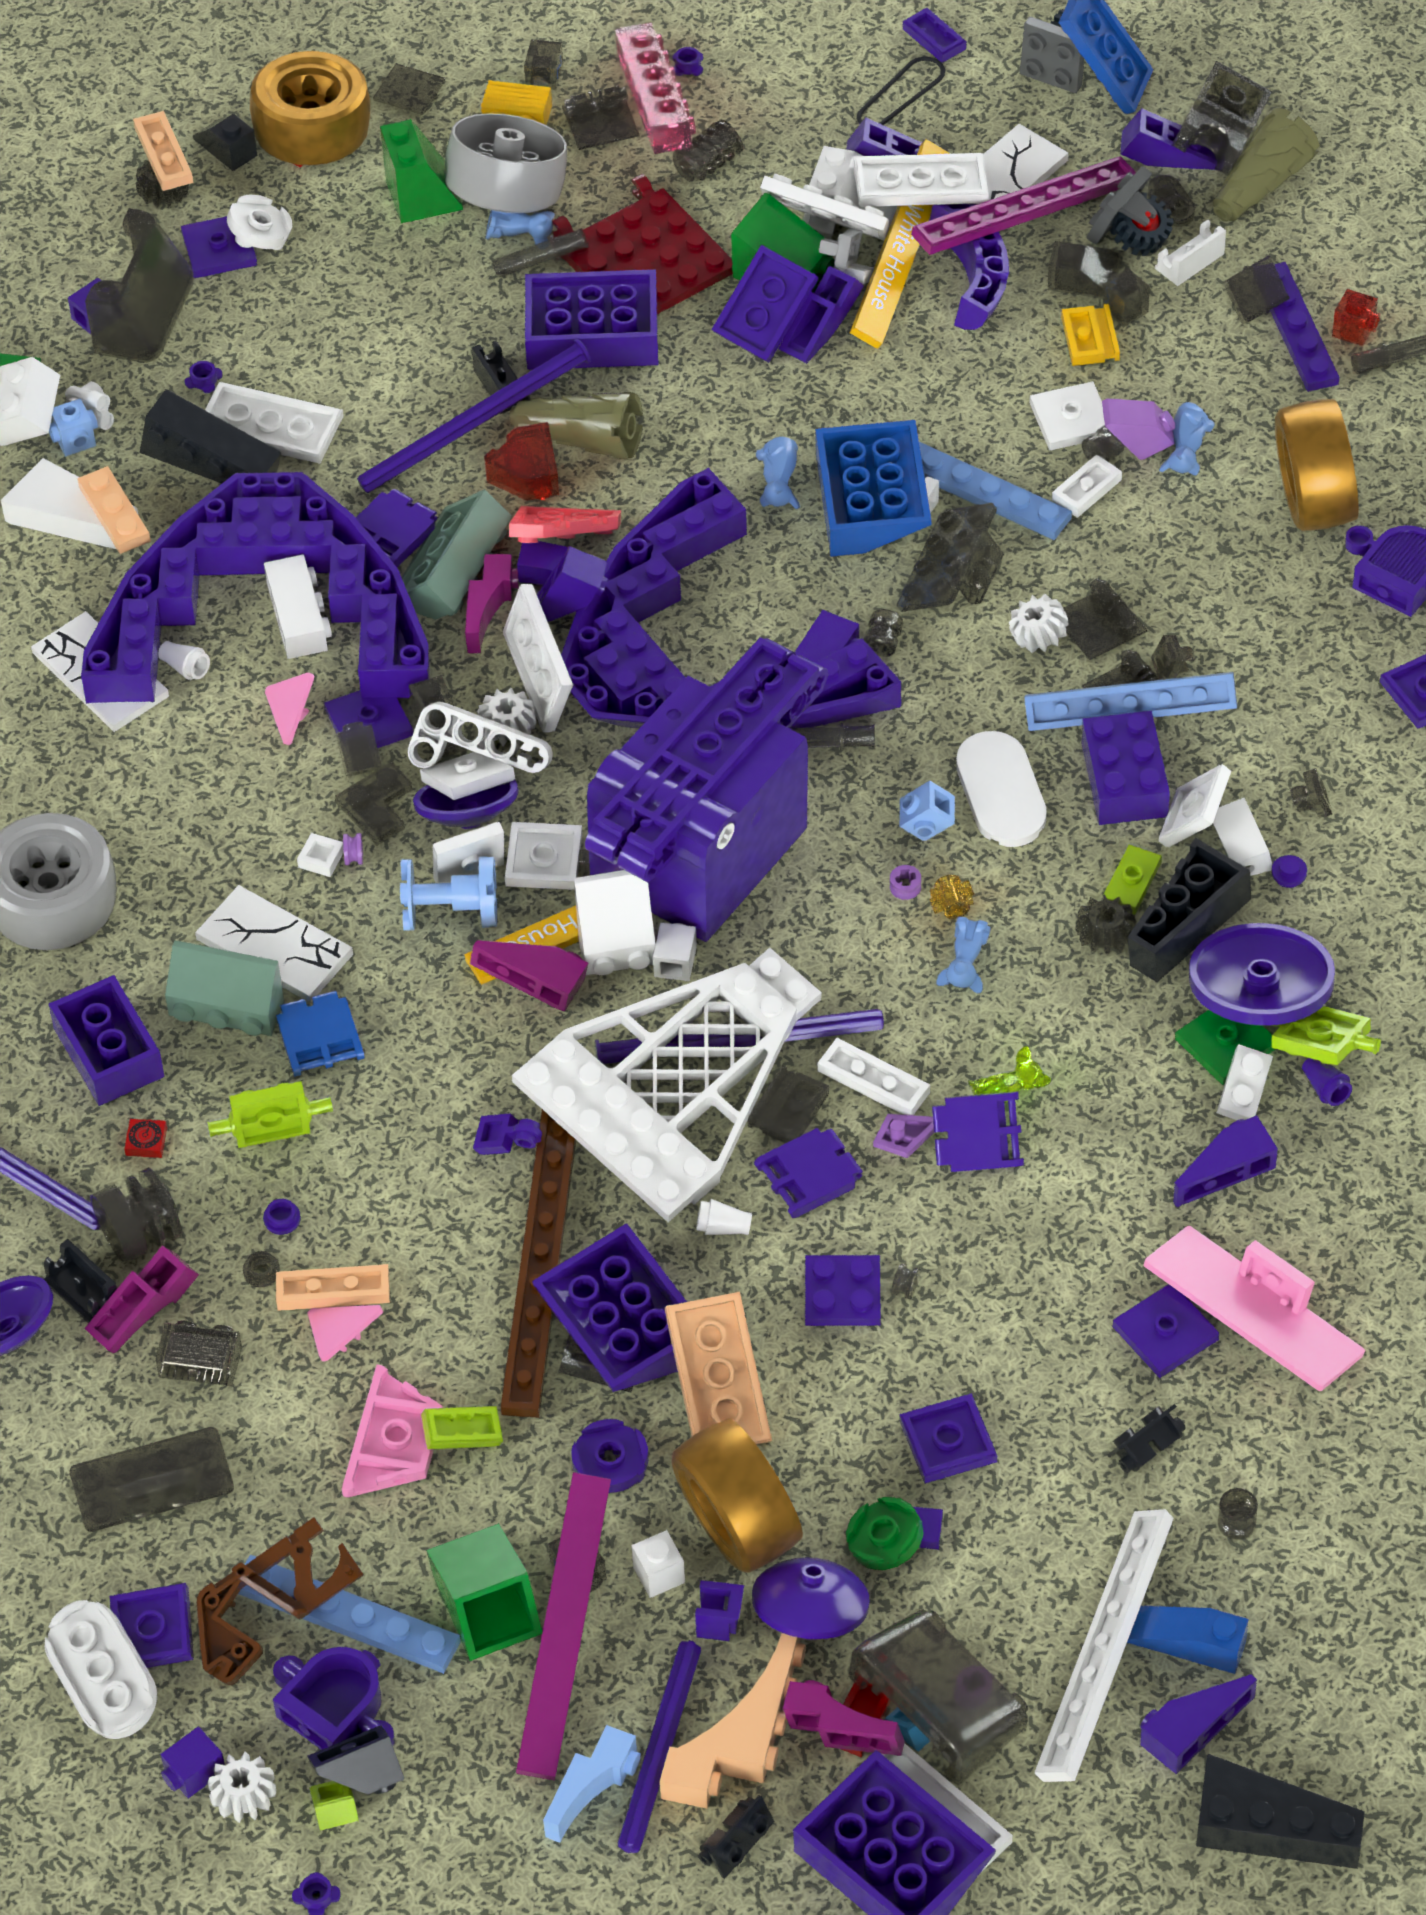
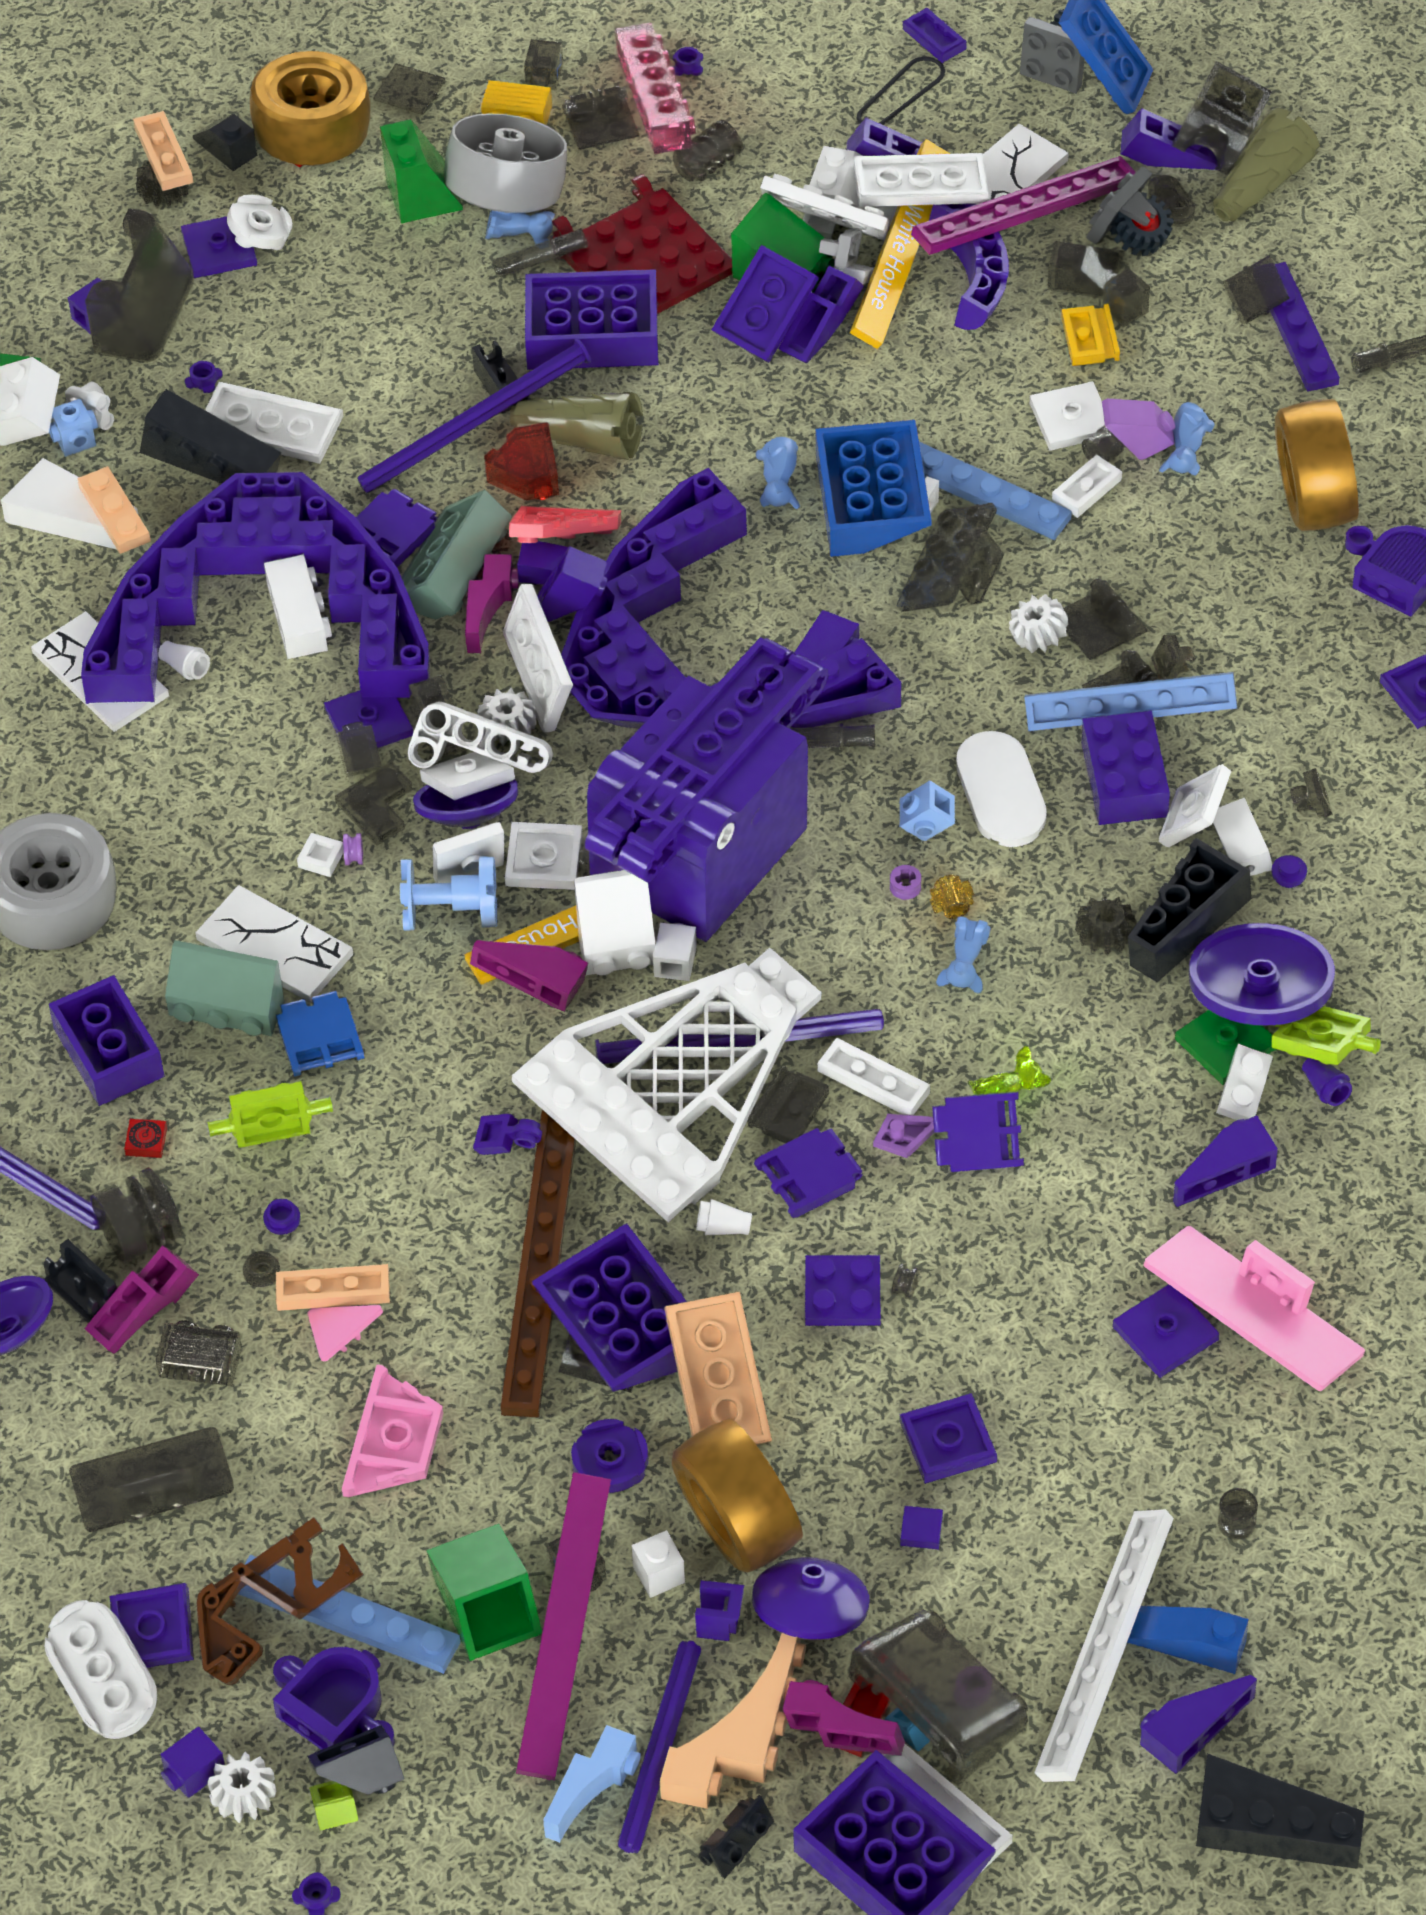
bright pink piece [265,673,314,745] -> none
lime plate [421,1406,503,1449] -> none
green tile [846,1497,923,1571] -> none
clear smoke wheel [863,609,904,657] -> none
lime plate [1102,844,1162,915] -> none
black hinge [1107,1404,1186,1473] -> none
white hinge [1155,220,1226,286] -> none
clear red brick [1332,289,1380,346] -> none

